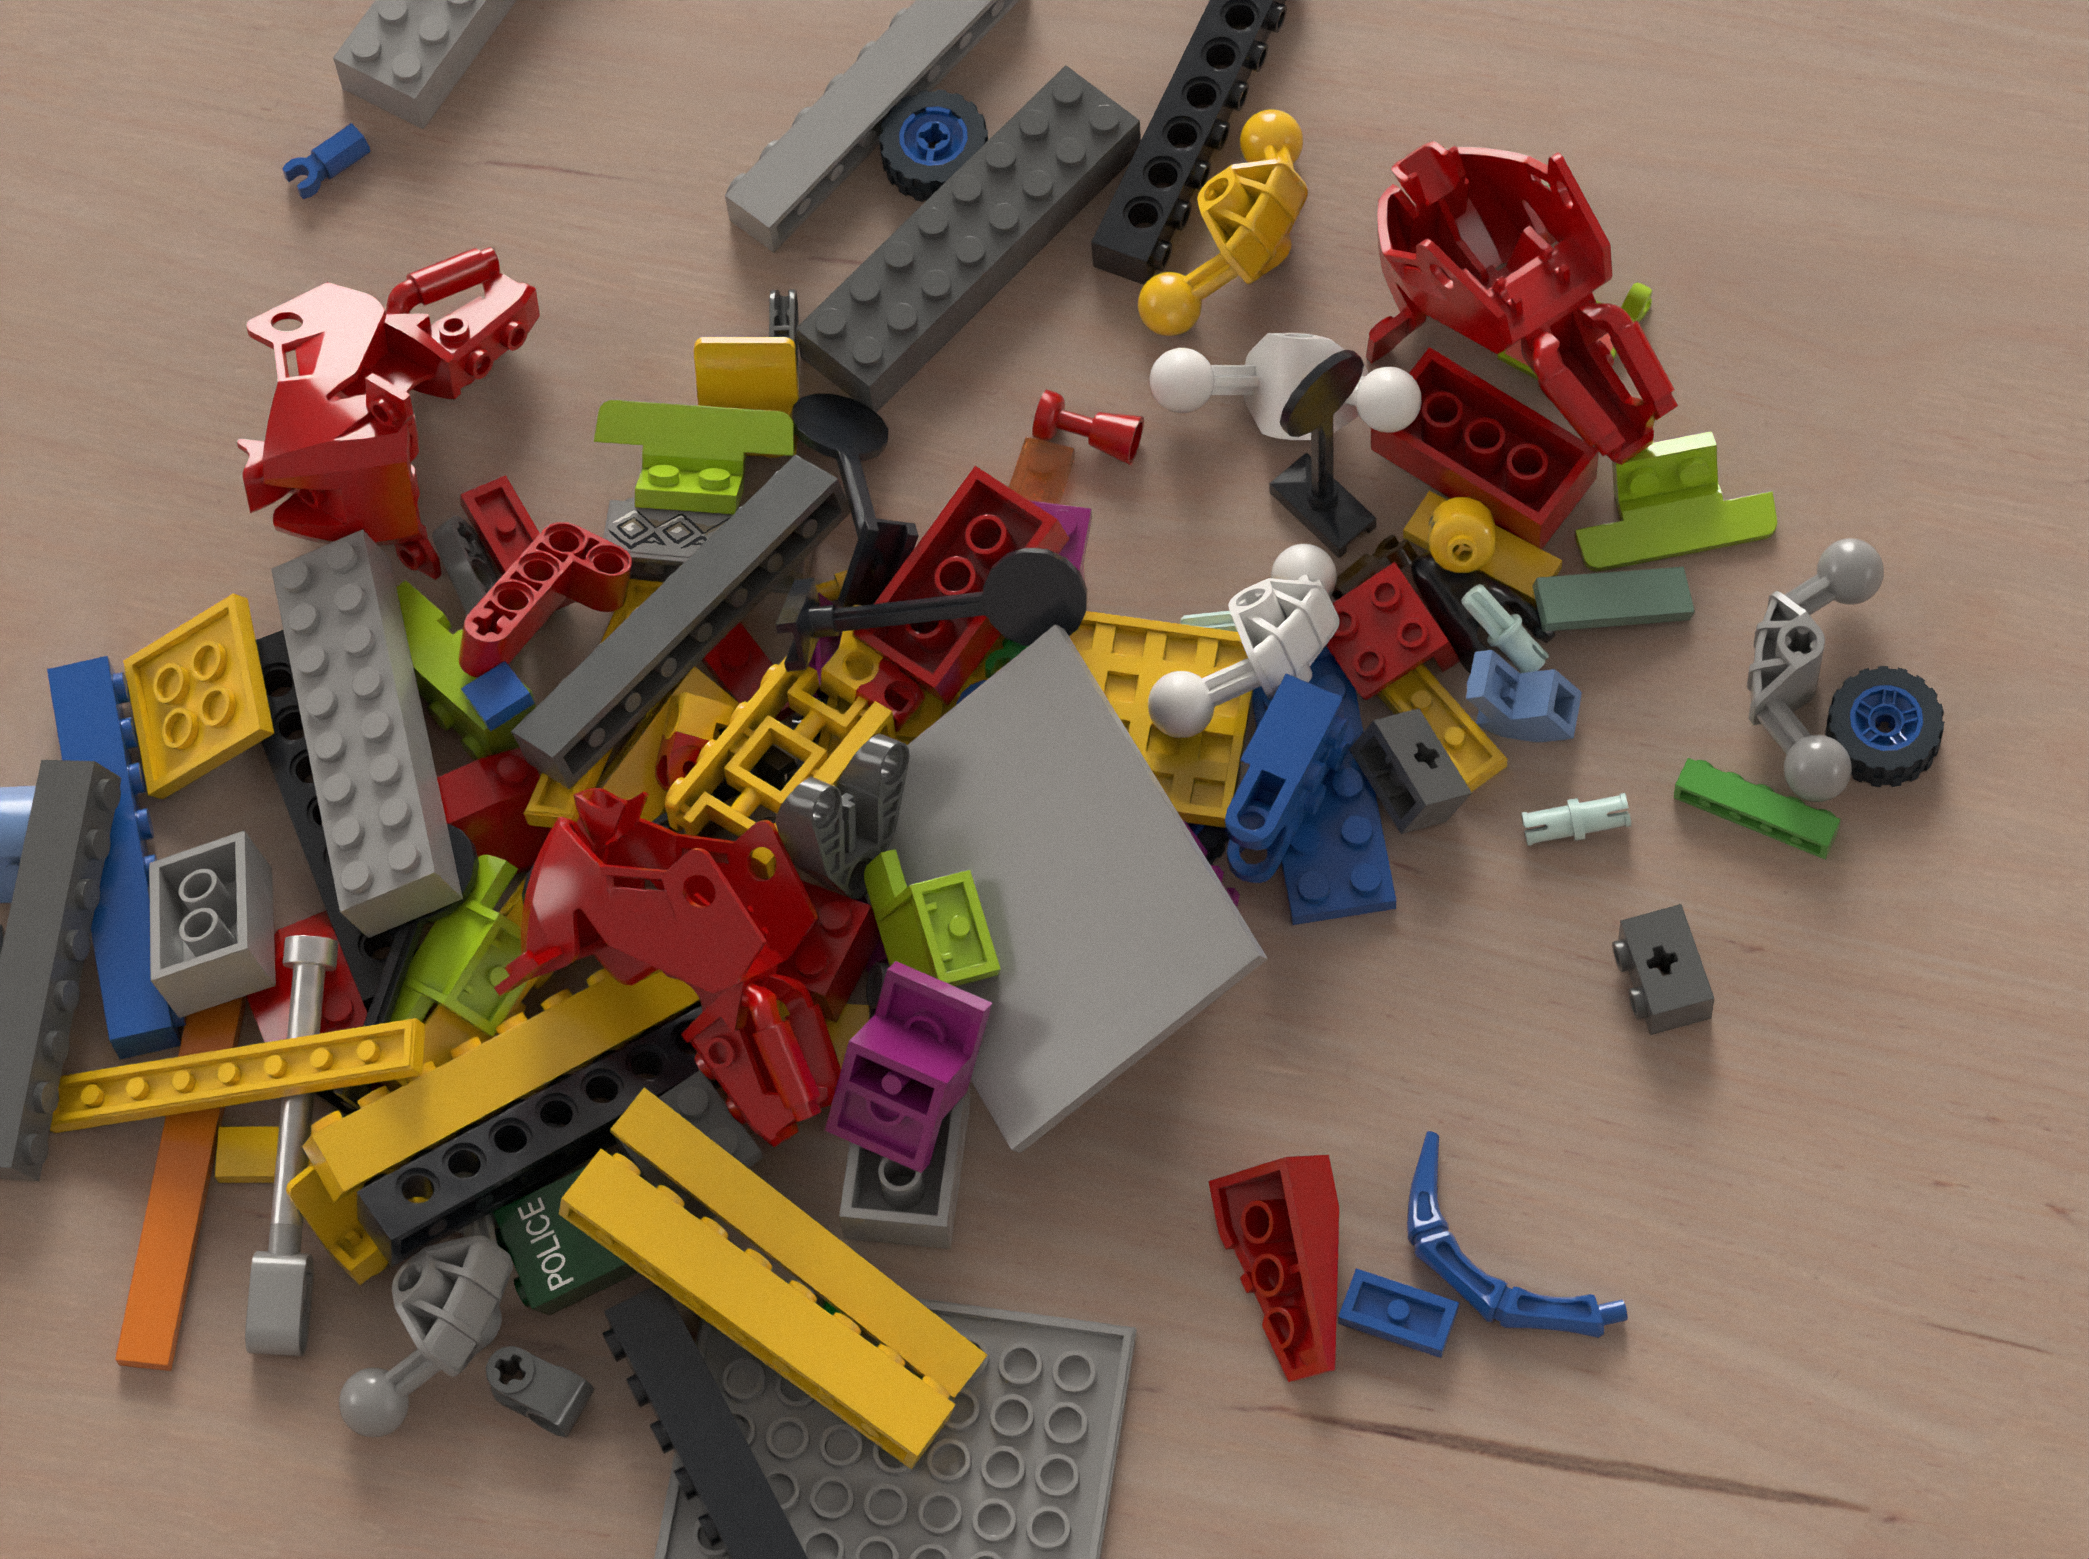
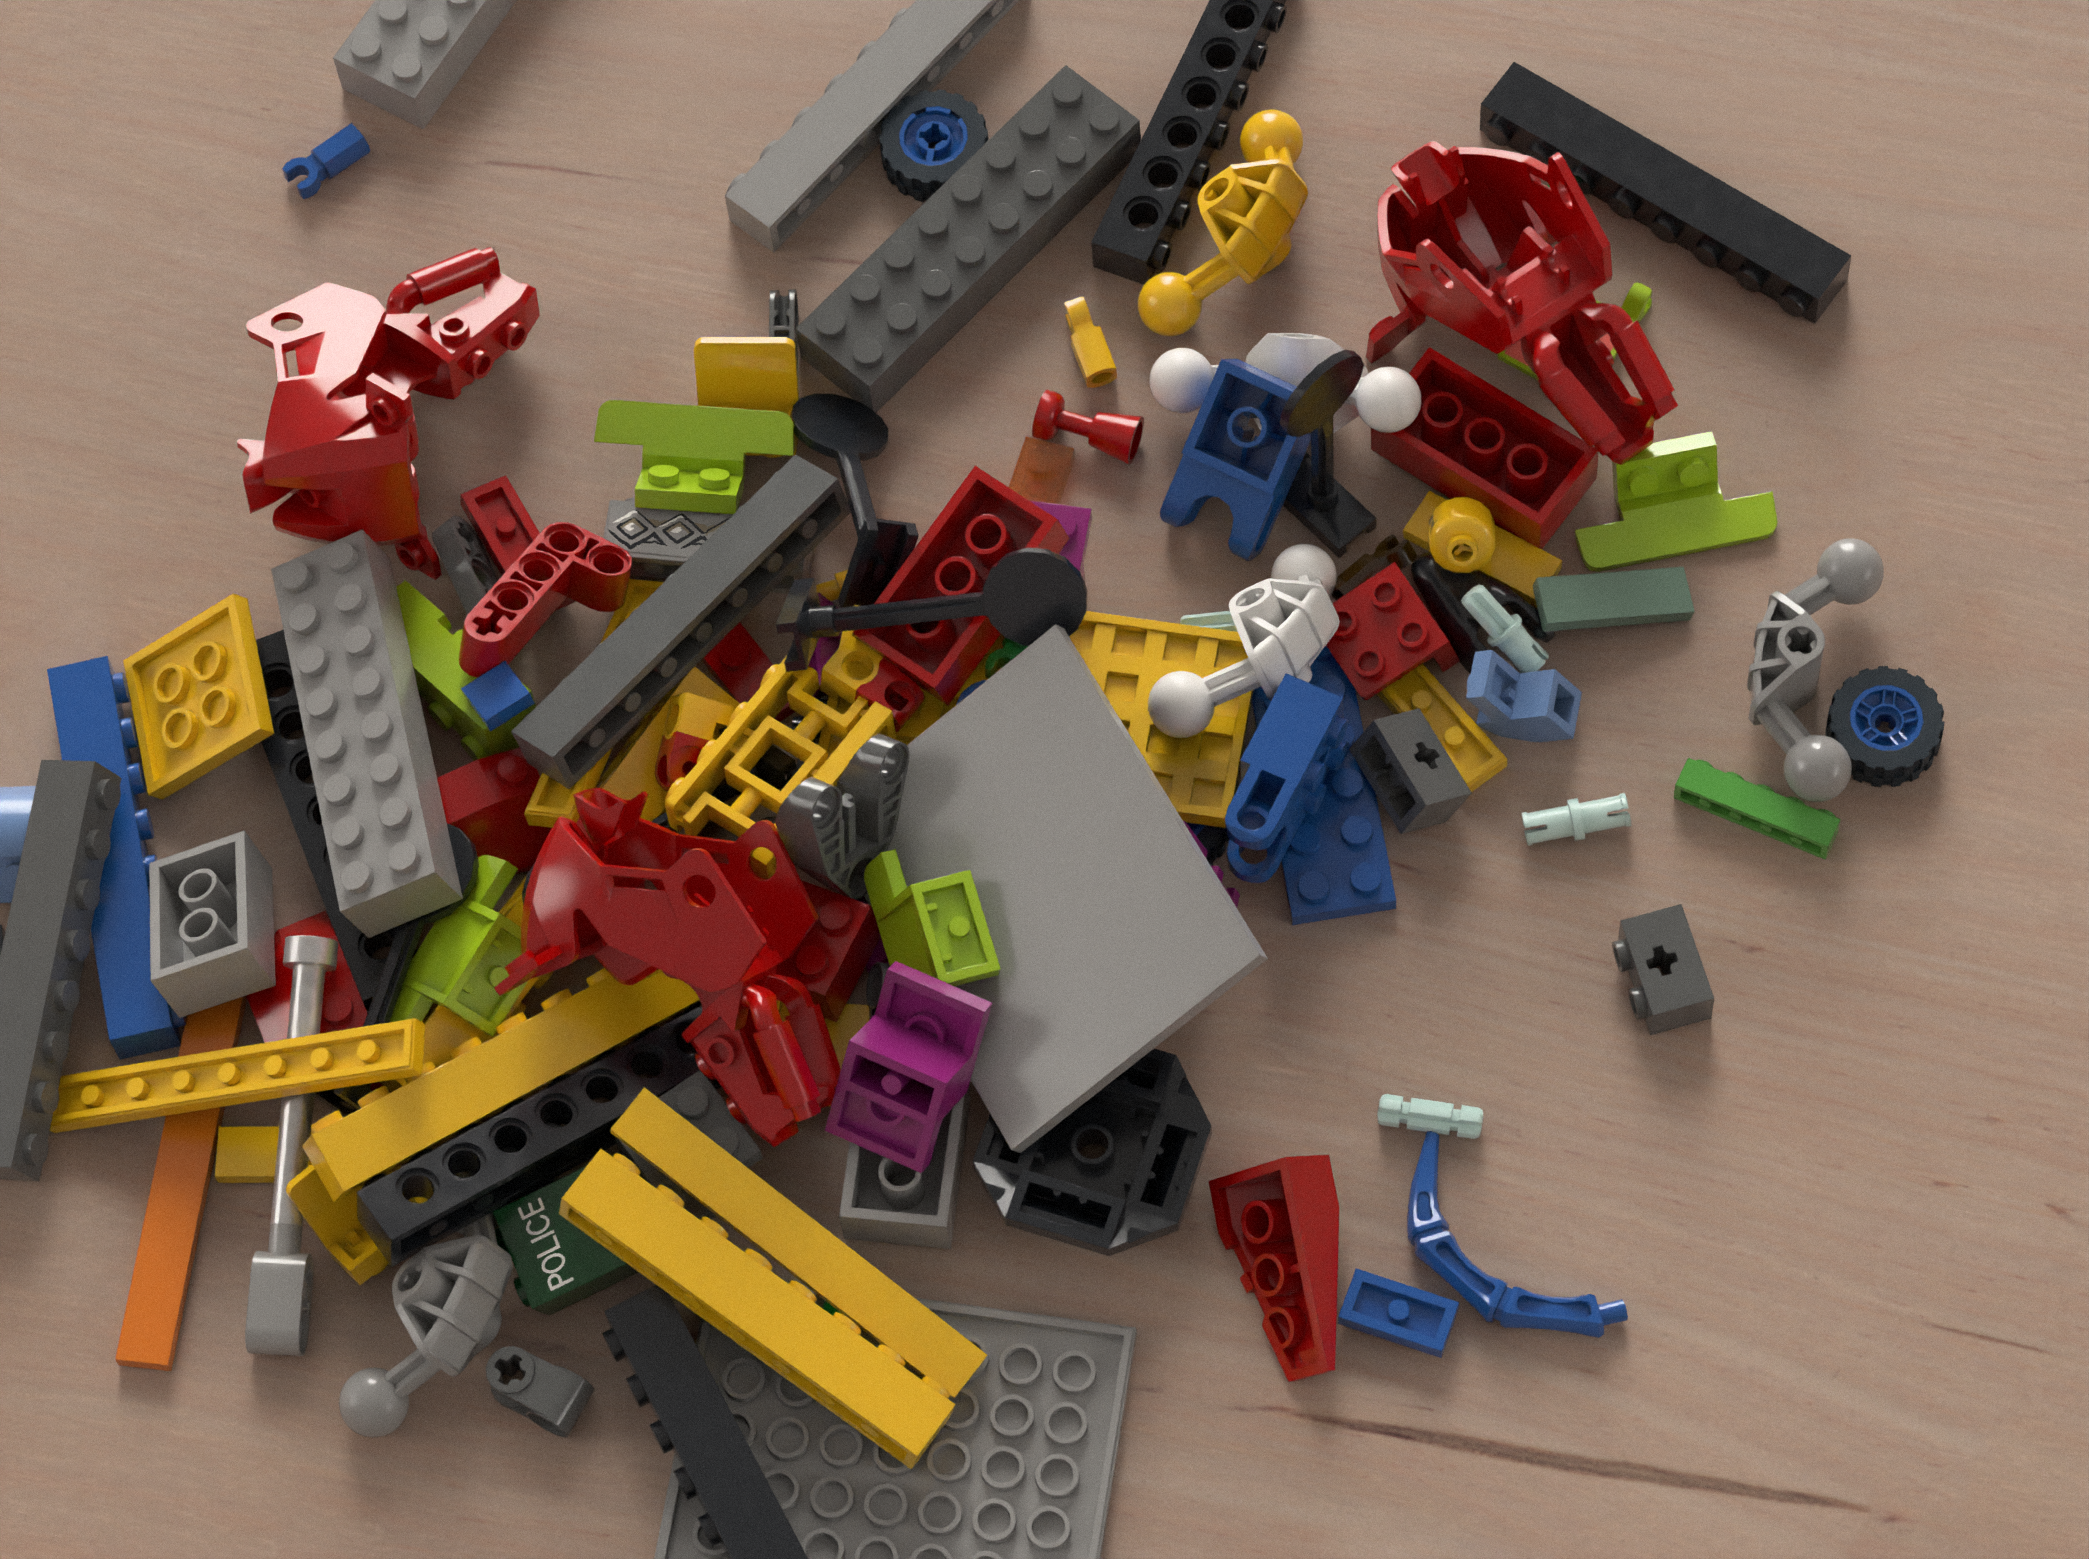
none -> black piece [973,1048,1212,1256]
none -> yellow bar [1064,296,1117,388]
none -> blue brick [1160,359,1311,561]
none -> light aqua axle [1377,1094,1483,1139]
none -> black brick [1480,62,1852,324]

